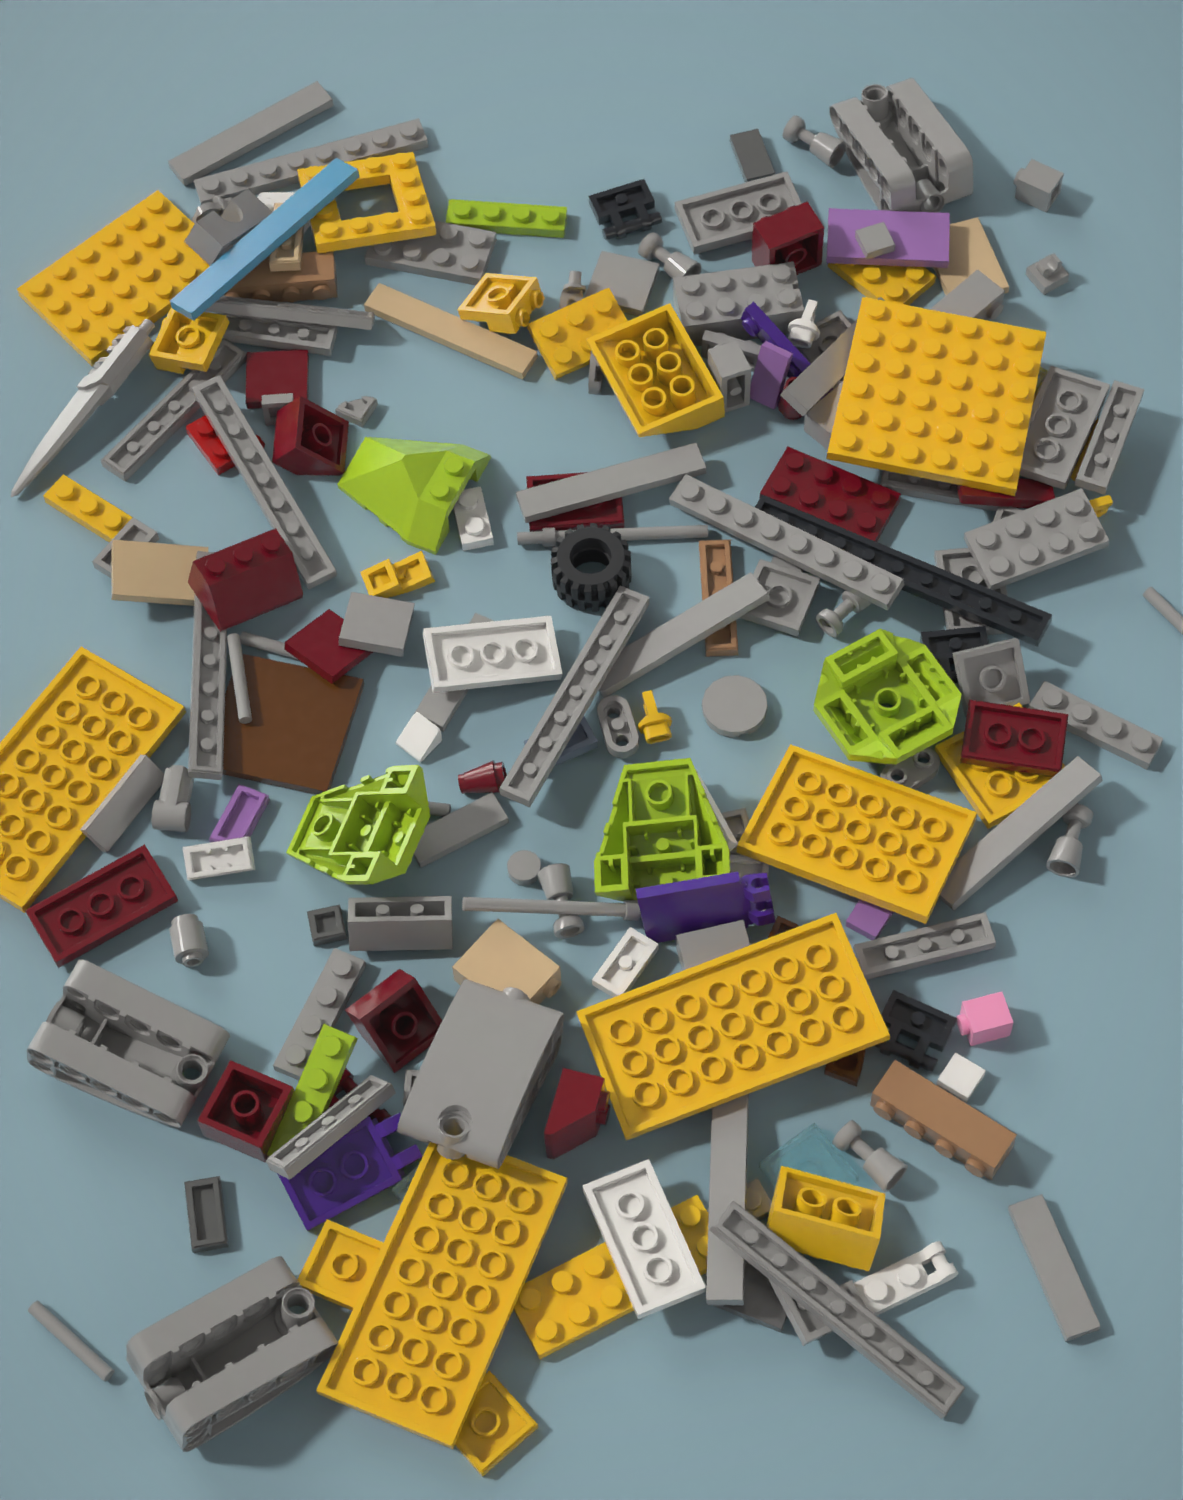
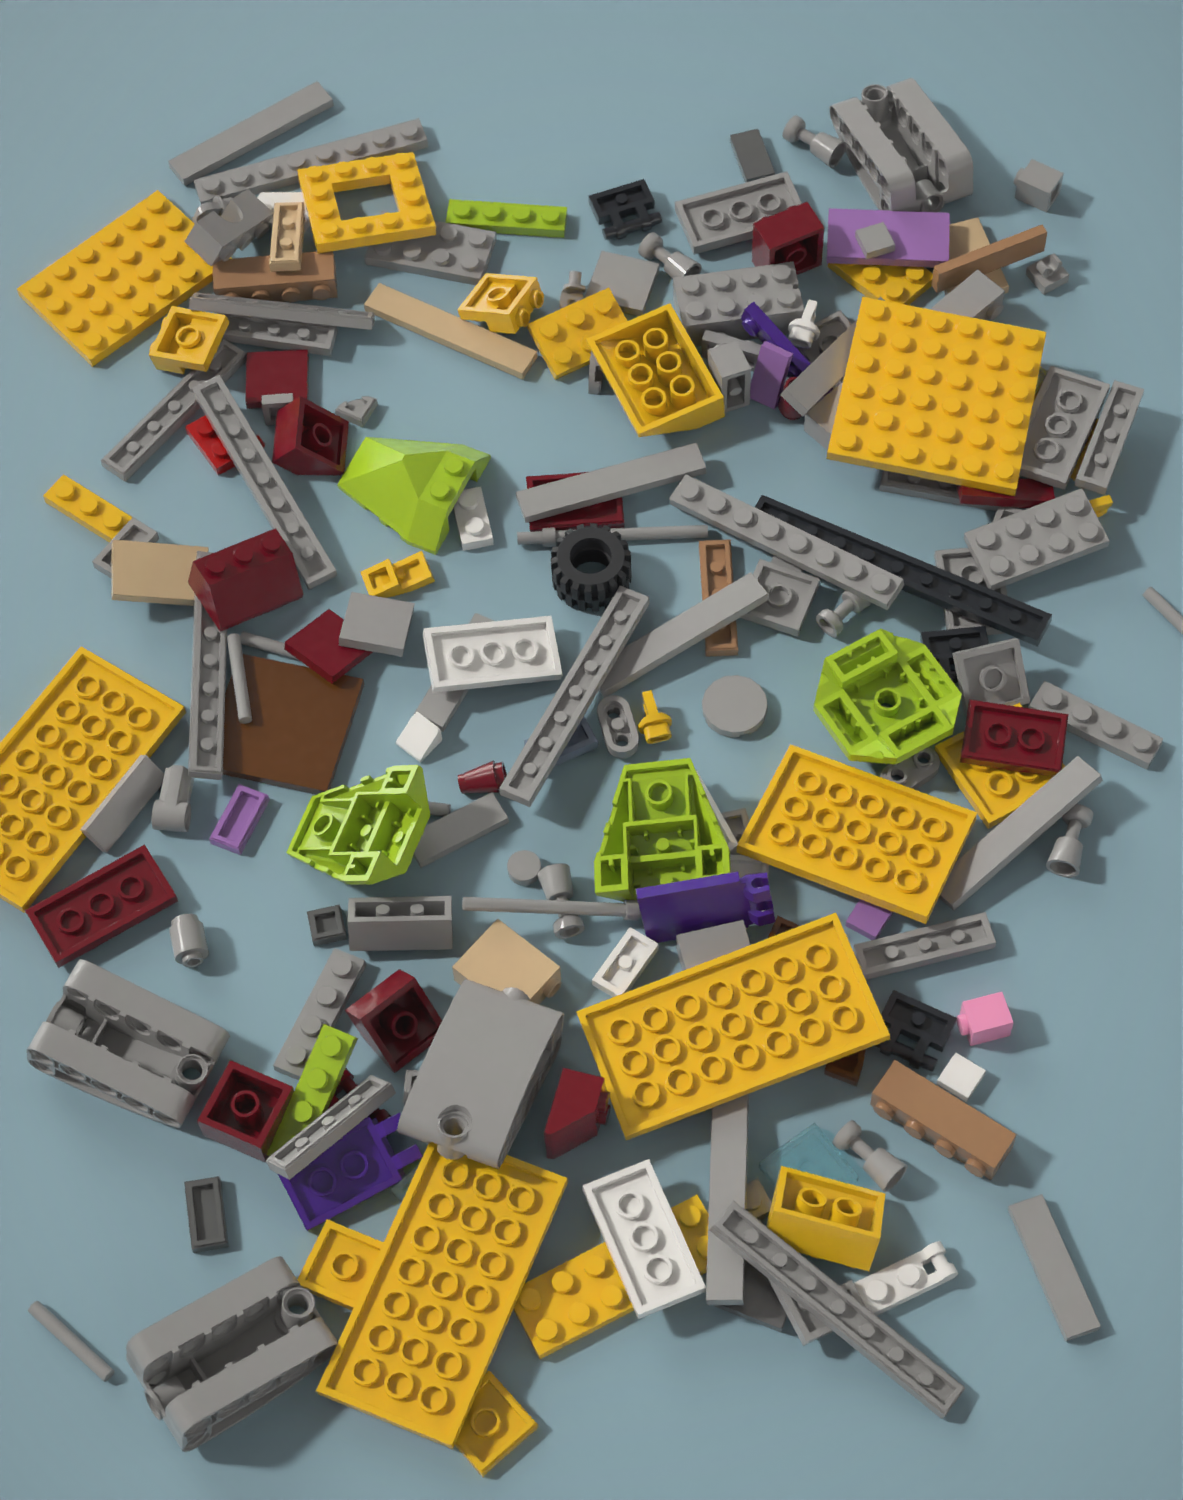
light grey piece [11,319,155,497] -> none
dark azure tile [170,158,359,321] -> none
white plate [183,836,256,881] -> none
dark red plate [759,446,901,542] -> none
none -> medium nougat tile [932,225,1047,293]

